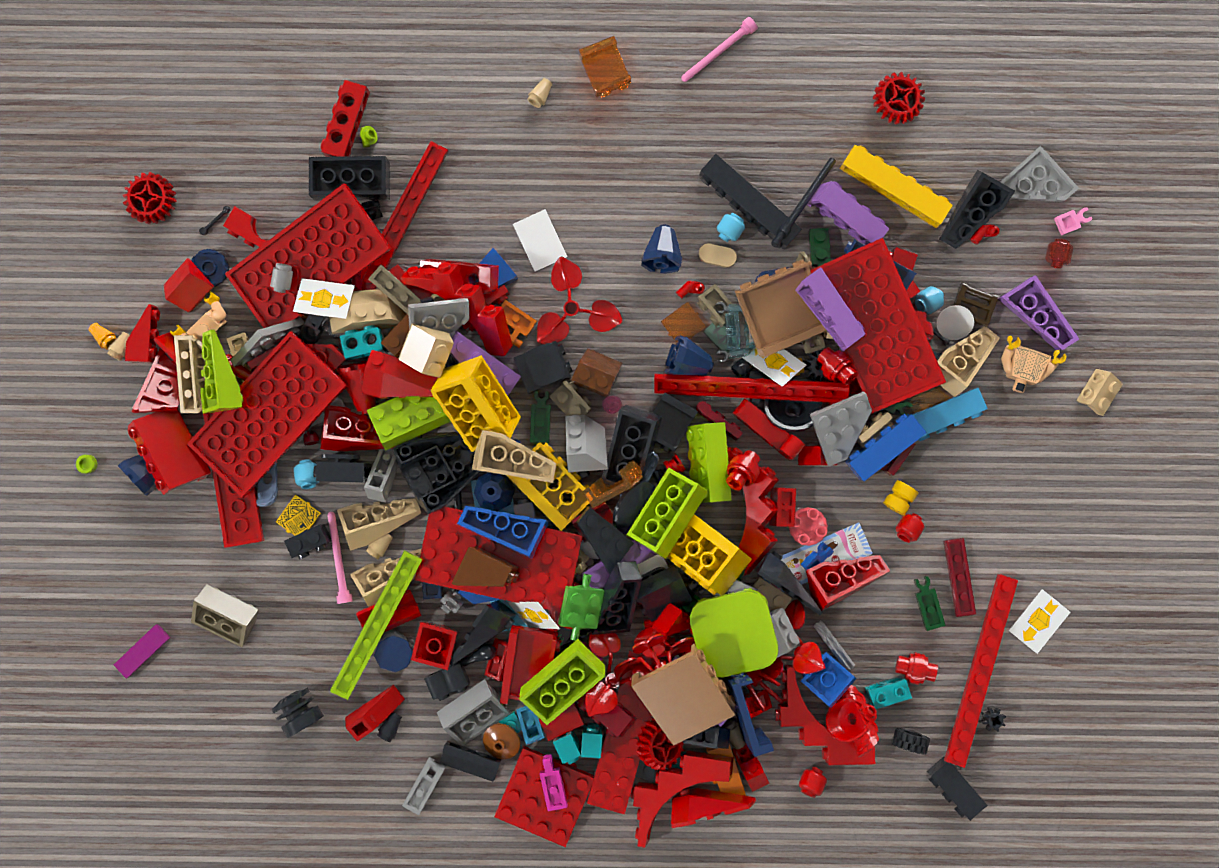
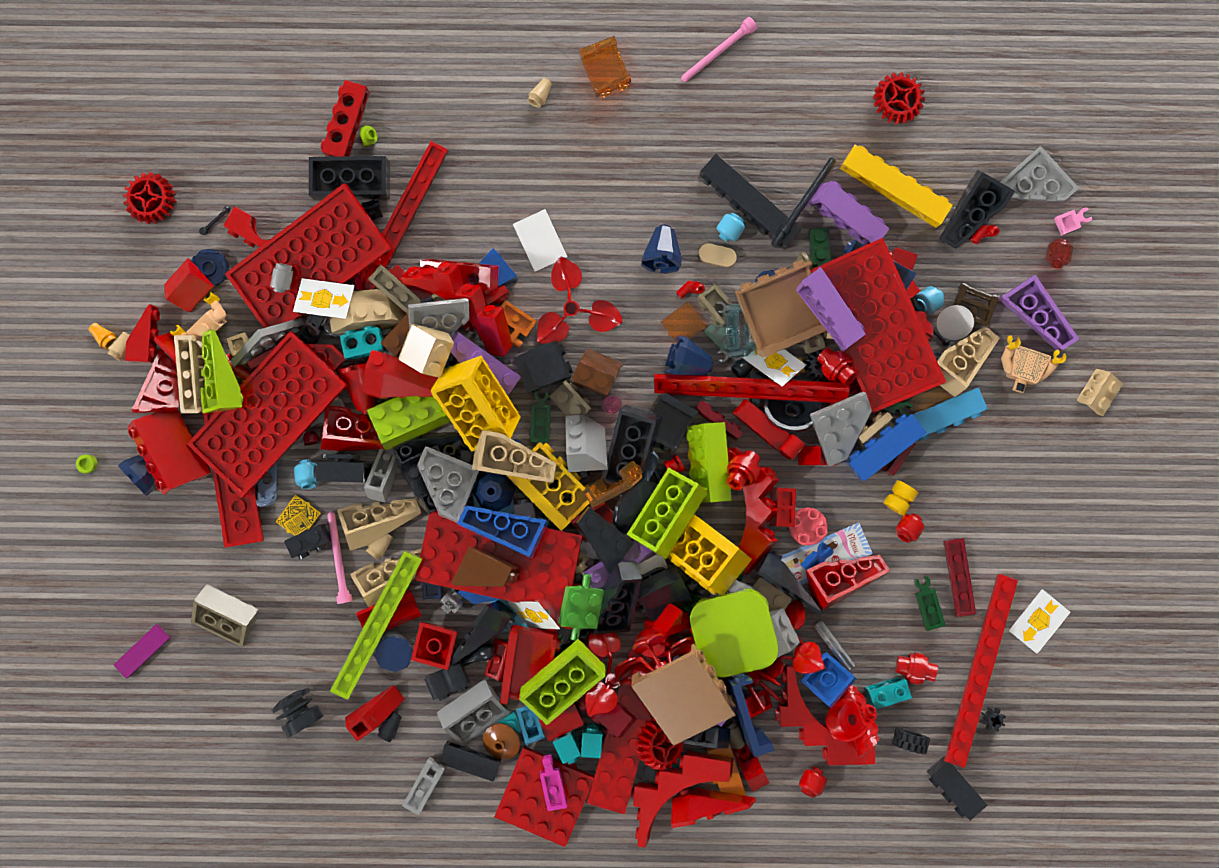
none -> light grey plate [417,446,479,523]

